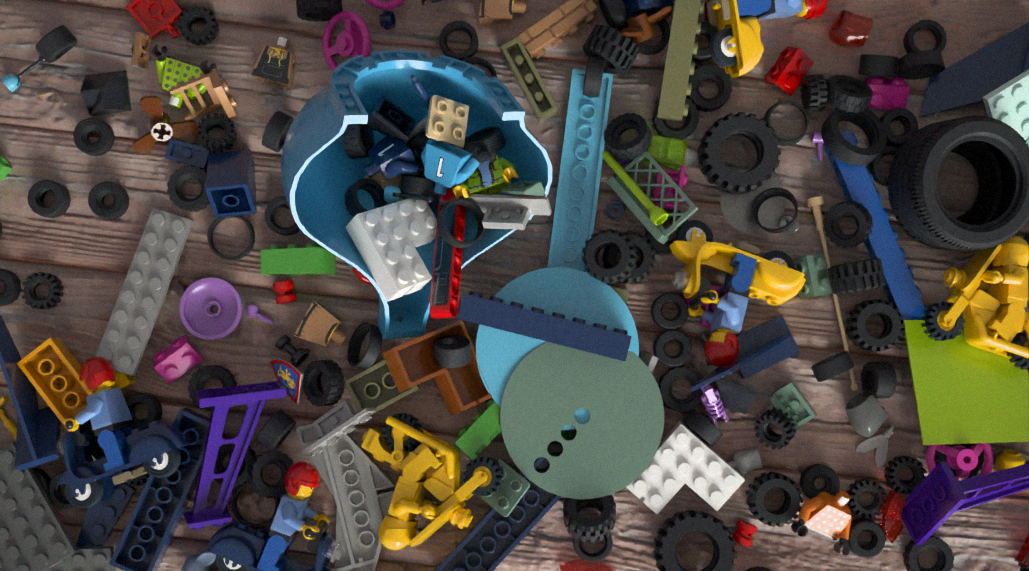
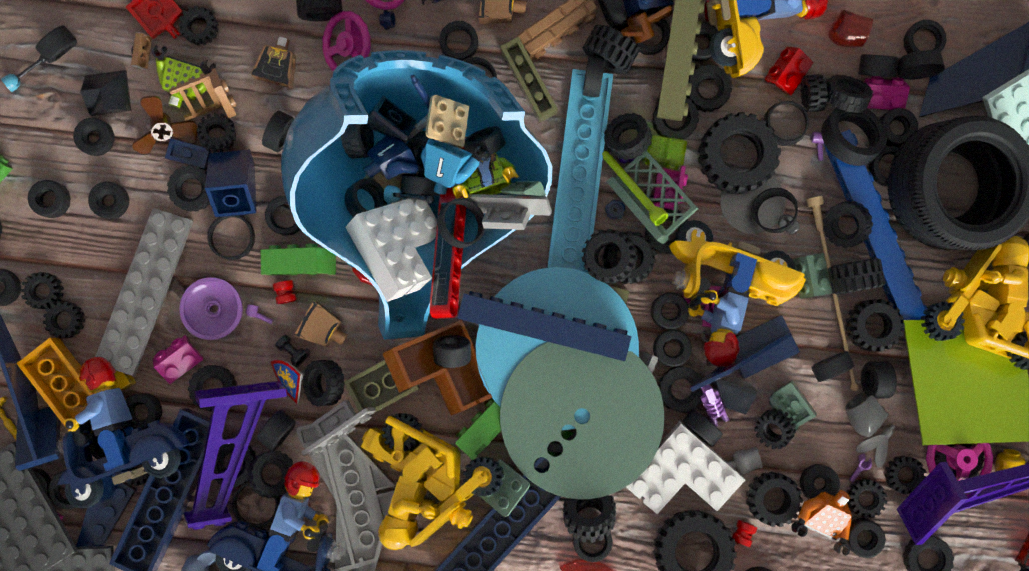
black tyre [347,322,382,370] -> none
clear red tile [880,490,907,544] -> none
none -> black tyre [43,301,85,338]
none -> medium lavender hand [849,454,872,482]

